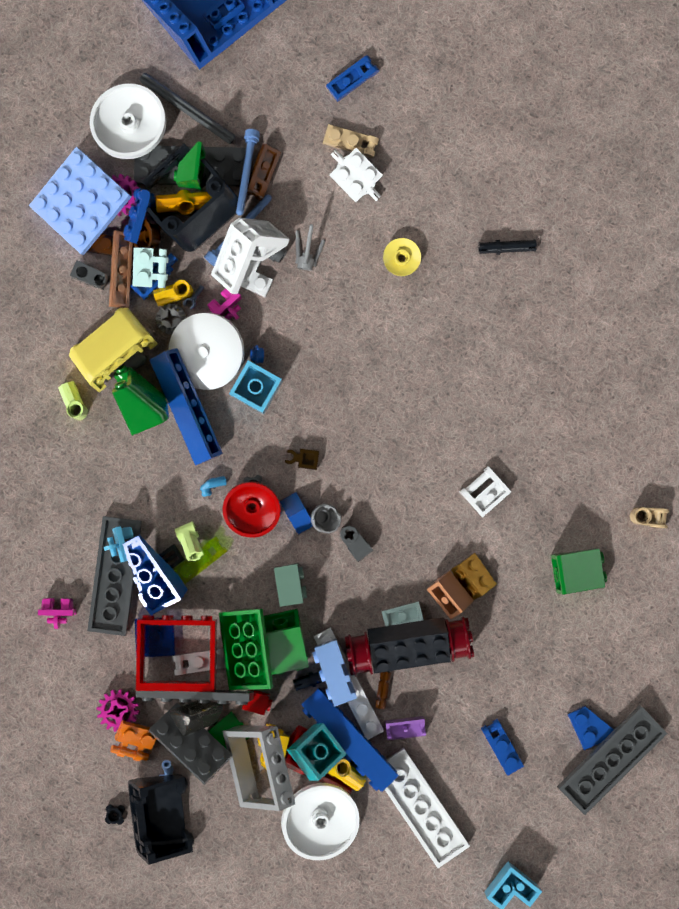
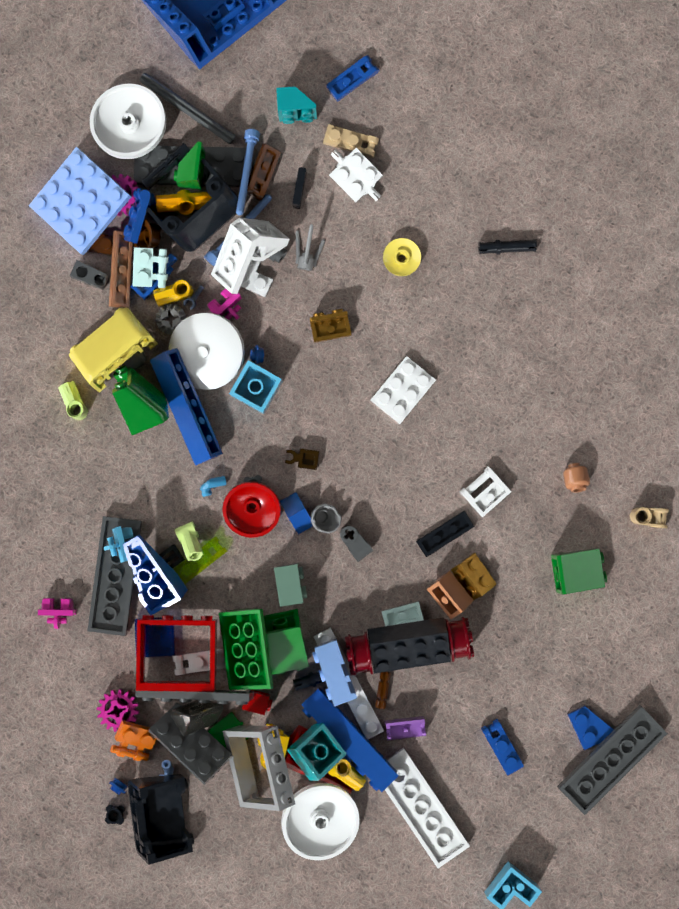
none -> blue plate [109,778,128,795]
none -> teal slope [276,87,317,124]
none -> black tile [292,167,307,209]
none -> pearl gold bracket [310,309,352,343]
none -> white plate [370,356,436,424]
none -> black tile [416,511,475,557]
none -> nougat head [563,463,590,493]

